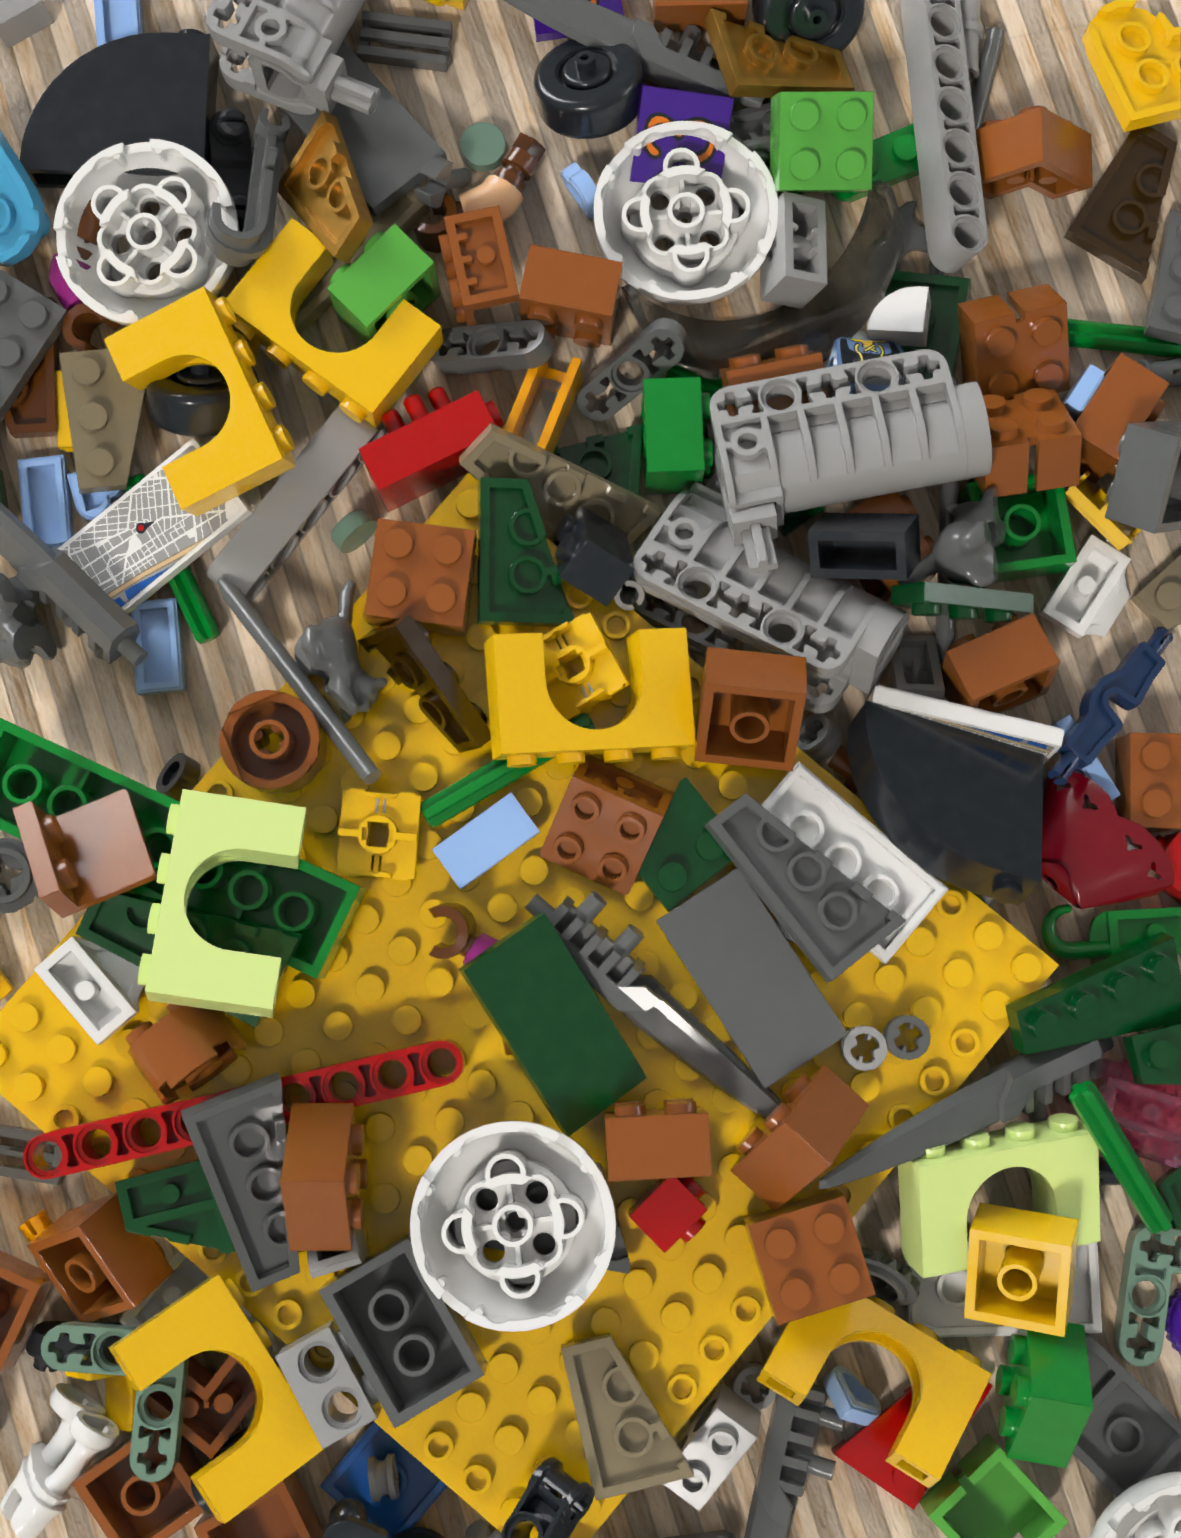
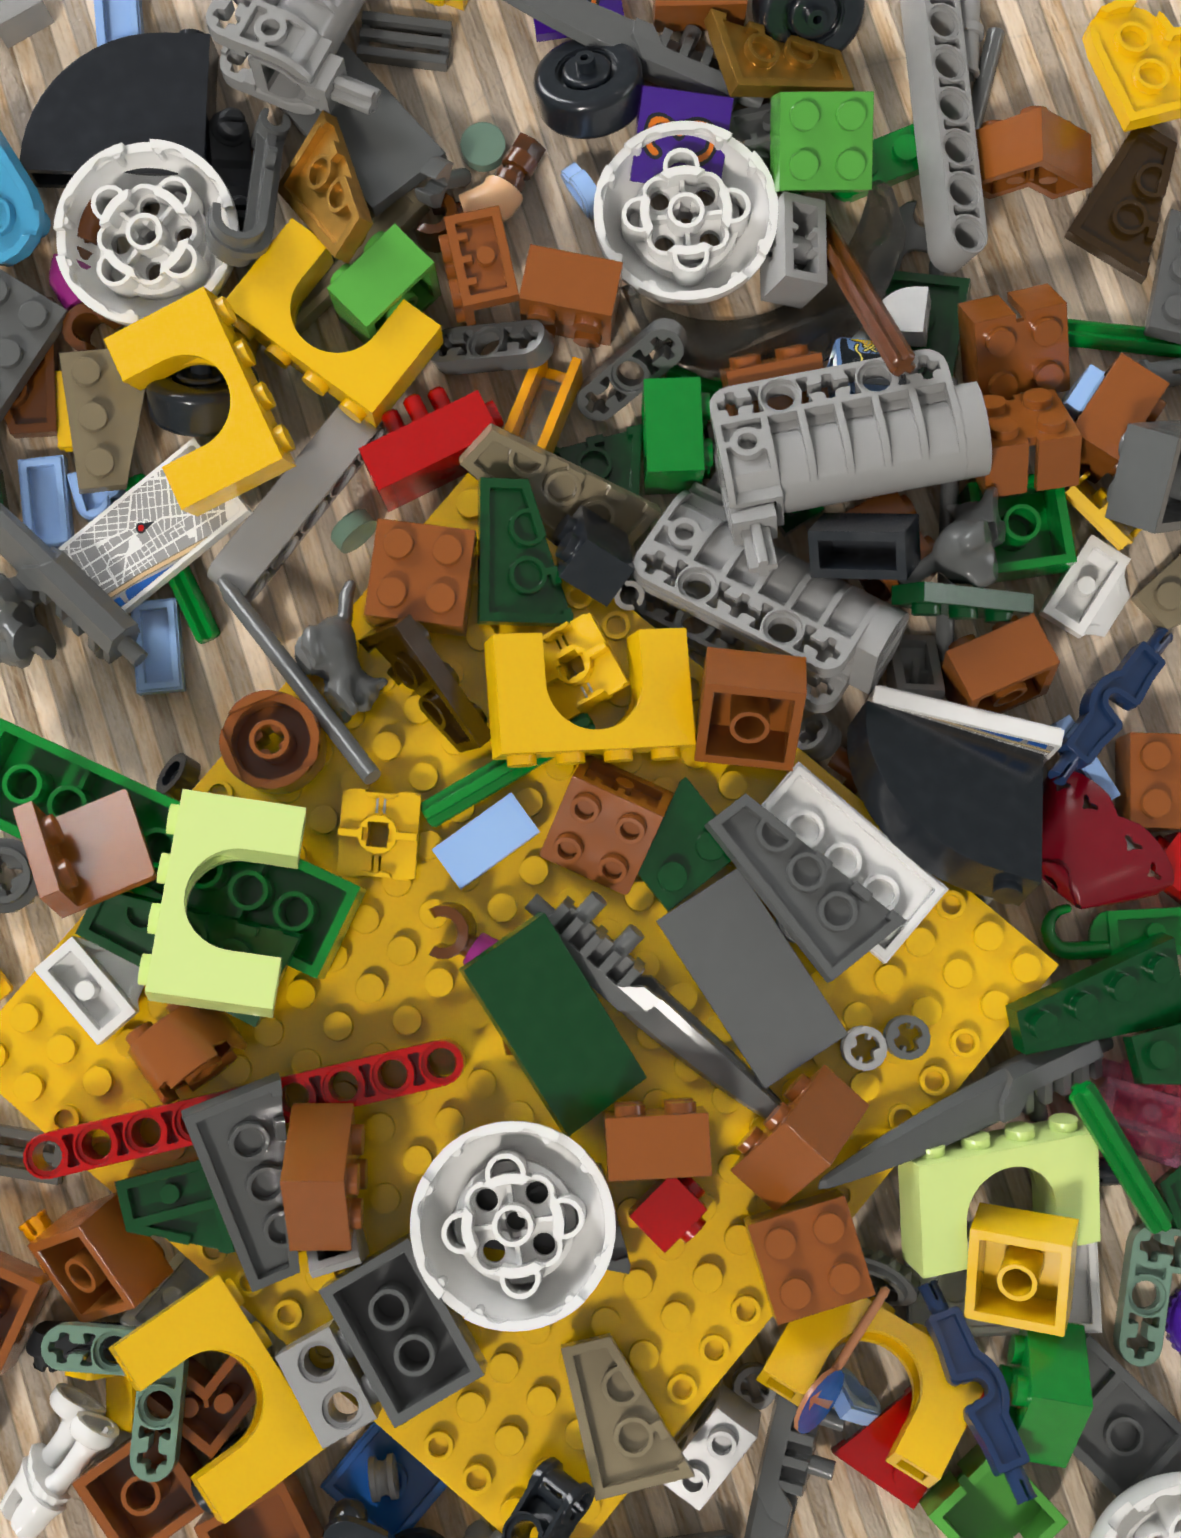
none -> piece [794,1286,890,1434]
none -> reddish brown axle [826,214,916,377]
none -> dark blue piece [918,1280,1038,1505]

